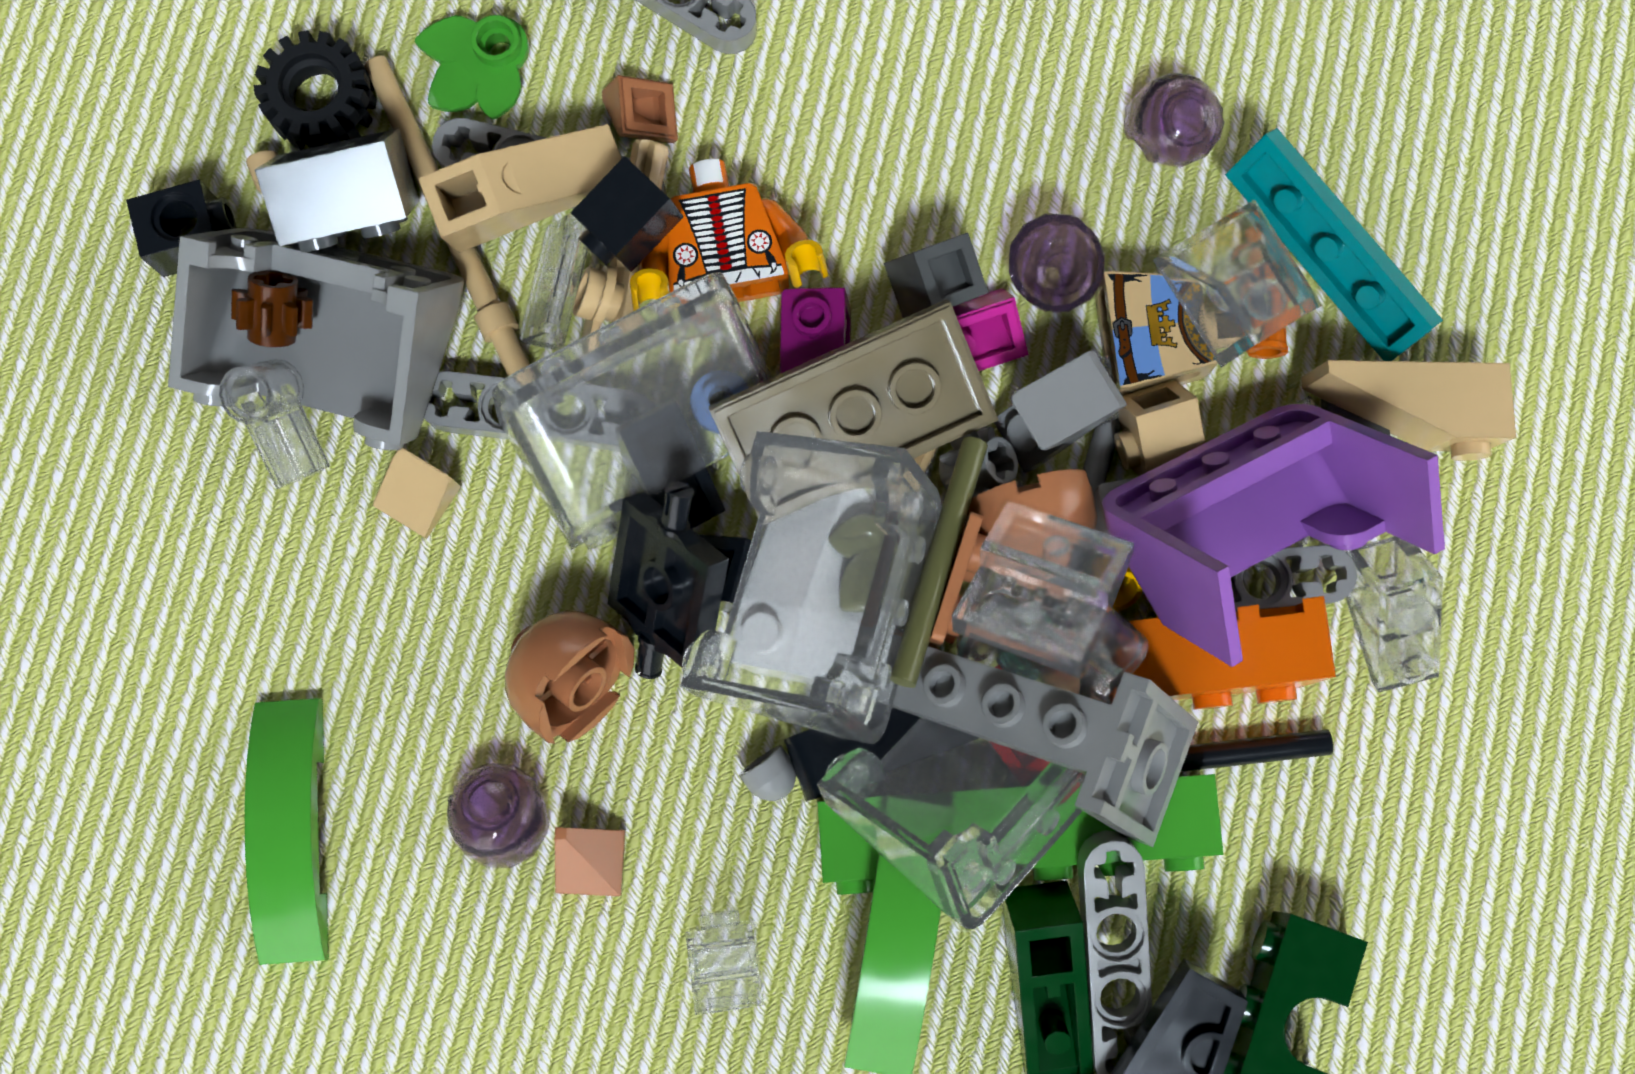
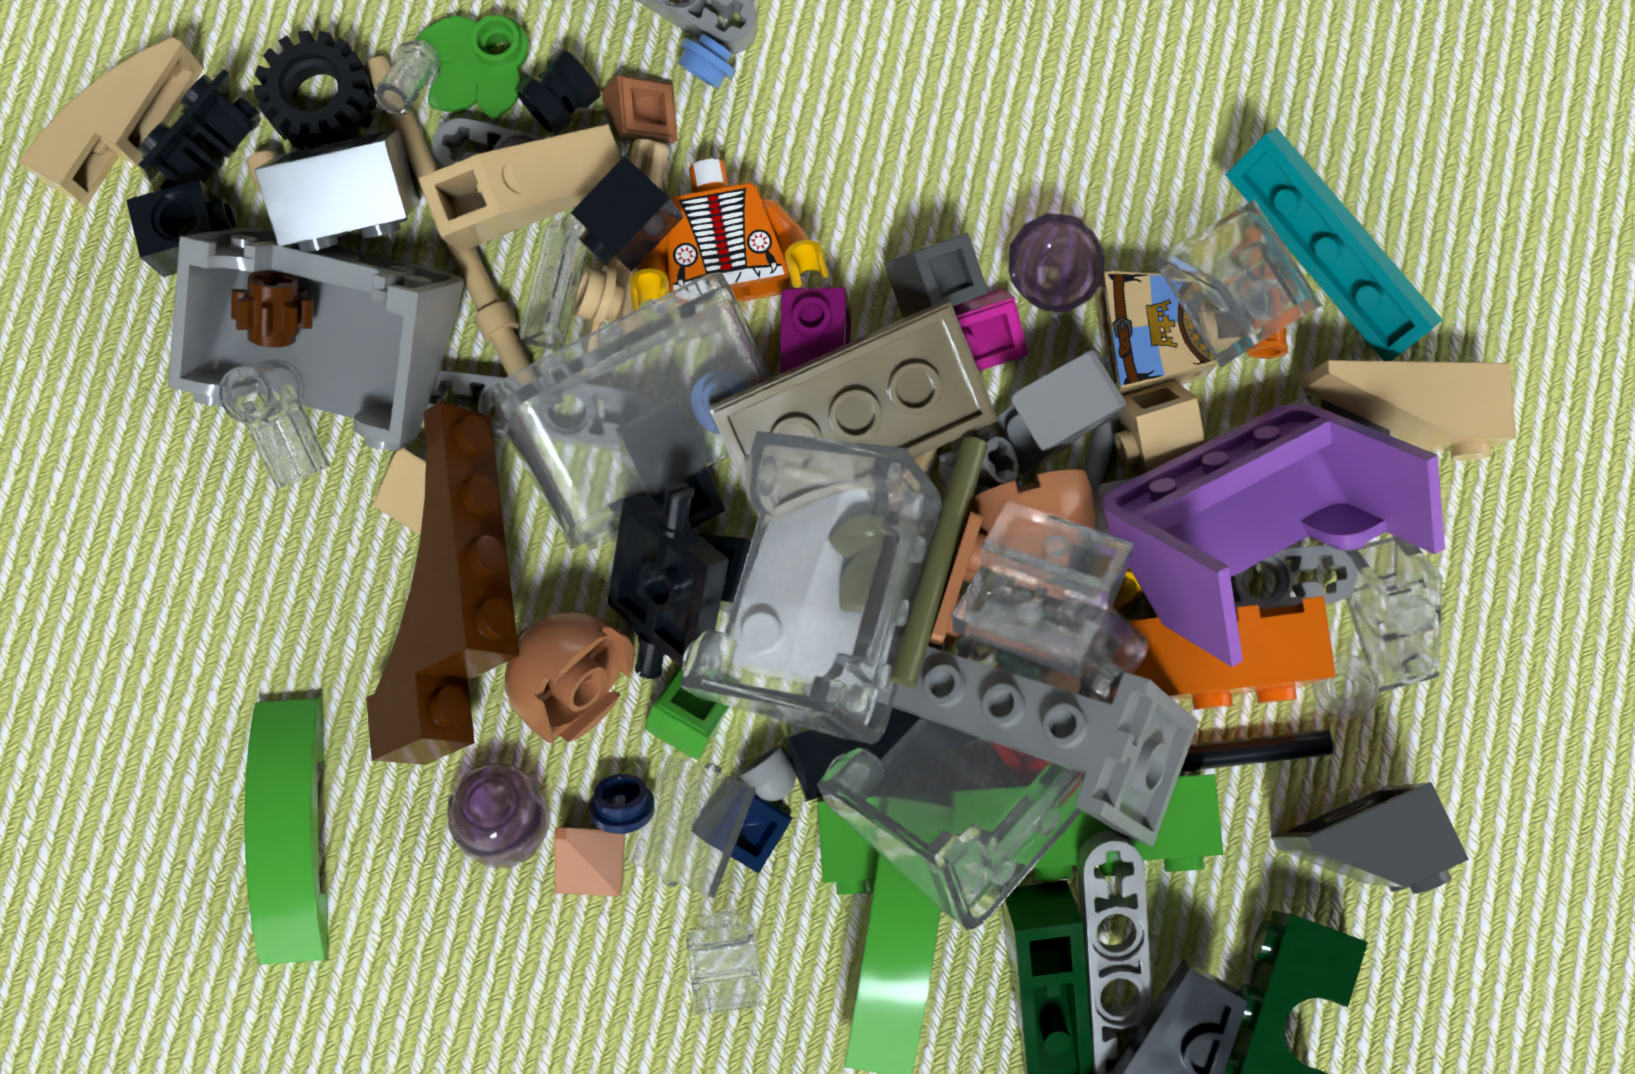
clear purple hair [1124,73,1224,168] -> none
none -> tan slope [18,37,204,207]
none -> black hinge [138,69,260,190]
none -> reddish brown arch [366,402,519,765]
none -> clear pin [374,39,440,116]
none -> black wheel [515,48,601,136]
none -> dark blue plate [589,774,655,834]
none -> clear piece [627,754,757,898]
none -> bright green slope [645,666,738,759]
none -> medium blue plate [677,34,736,89]
none -> dark blue slope [694,785,793,874]
none -> dark grey slope [1272,782,1469,894]
none -> clear plate [1312,654,1379,719]

